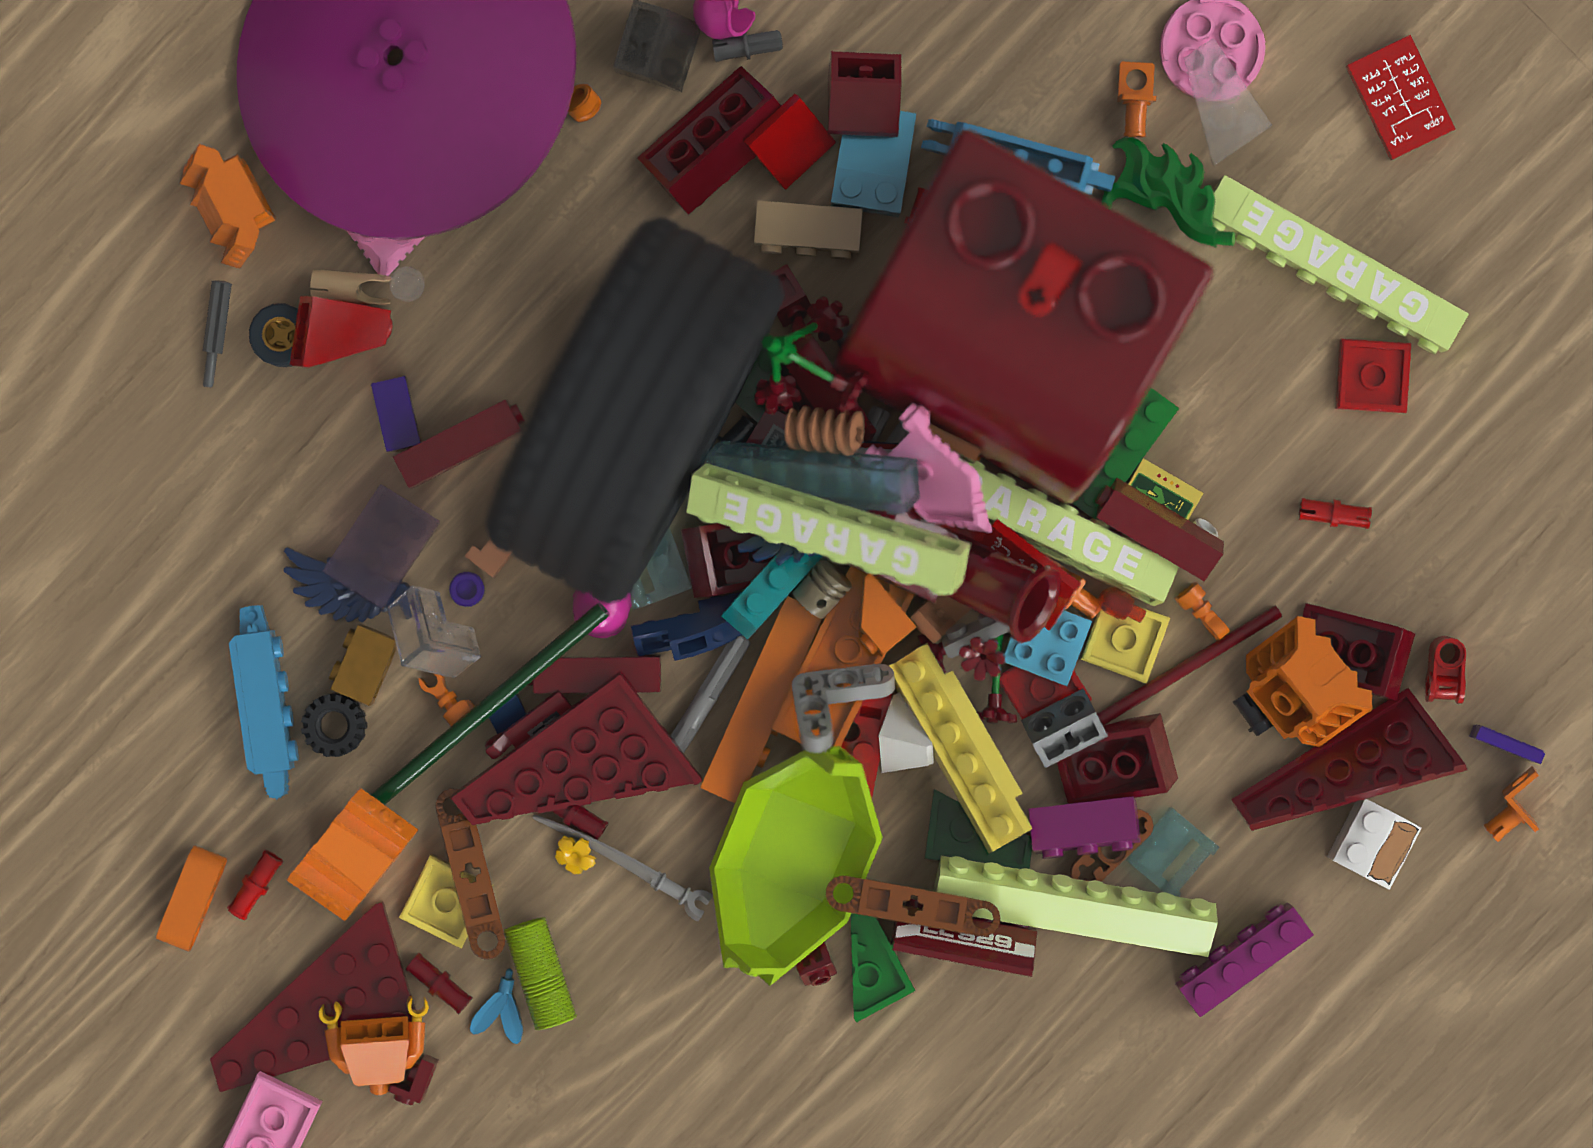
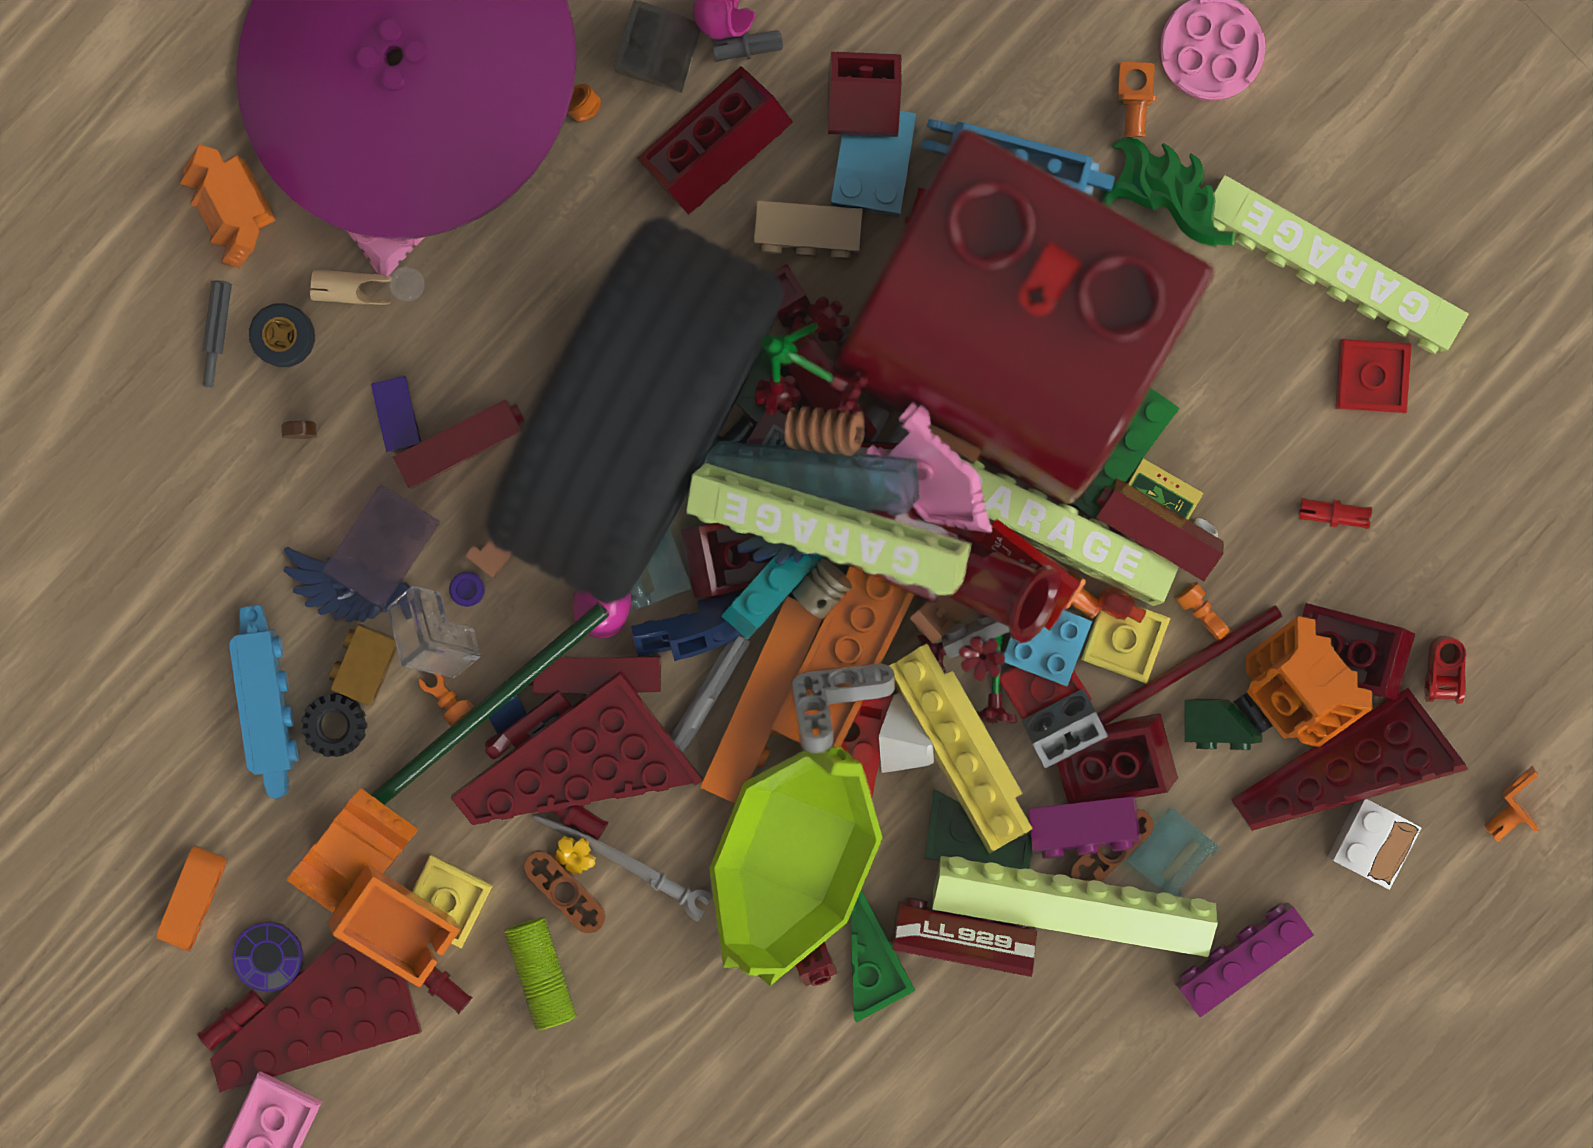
red pin [227,850,283,920] -> none
red slope [290,296,393,368] -> none
orange torso [319,995,429,1095] -> none
dark red bracket [388,1055,439,1105] -> none
dark orange piece [436,788,505,960] -> none
dark azure piece [470,968,523,1044] -> none
red tile [743,93,836,190] -> none
dark orange piece [826,876,1000,937] -> none
orange slope [859,573,916,657] -> none
clear wing [1183,38,1272,166] -> none
red tile [1346,35,1456,160] -> none
dark purple tile [1469,724,1545,764] -> none
none -> dark red pin [197,989,266,1051]
none -> tile [232,921,304,992]
none -> reddish brown tile [281,421,317,439]
none -> orange piece [327,864,460,988]
none -> dark orange beam [524,850,605,933]
none -> dark green slope [1184,699,1262,750]

